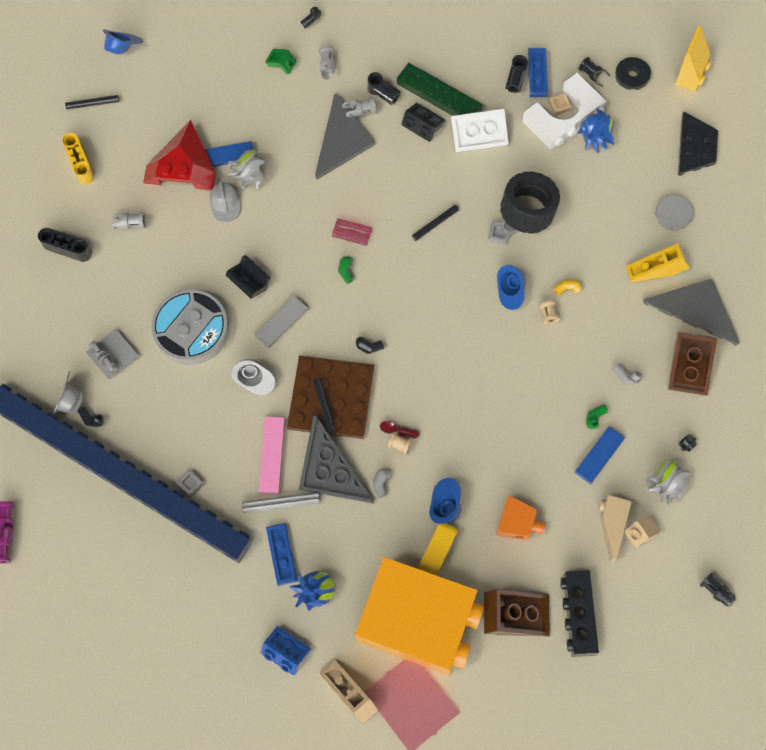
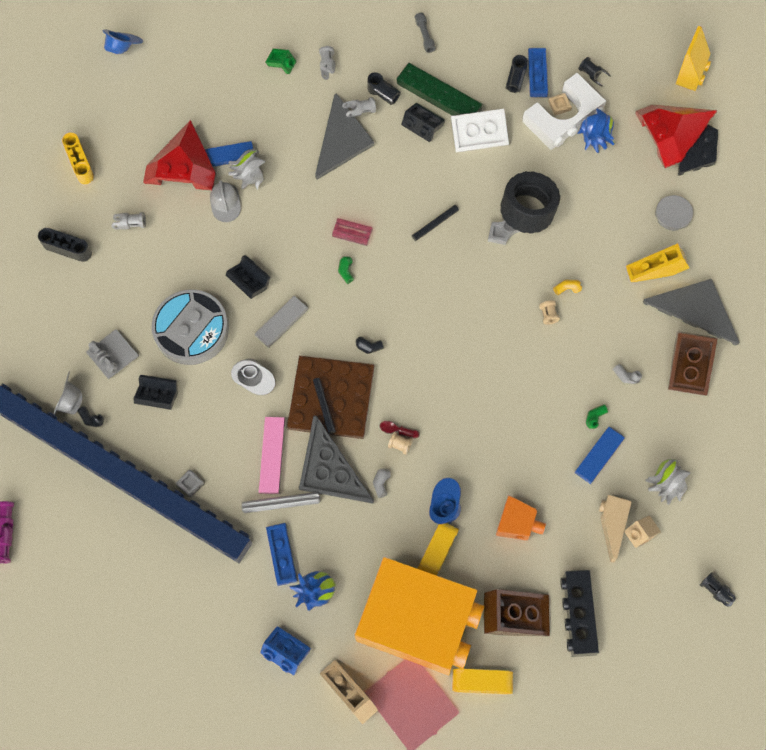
black bar [65,95,119,109] -> none
black arm [300,7,321,29] -> none
blue piece [497,265,527,310] -> none
black tile [615,57,651,90] -> none
black plate [678,434,697,452] -> none
none -> black bracket [133,375,178,410]
none -> dark grey bar [414,13,436,53]
none -> yellow beam [452,669,513,694]
none -> red wedge [635,105,717,168]

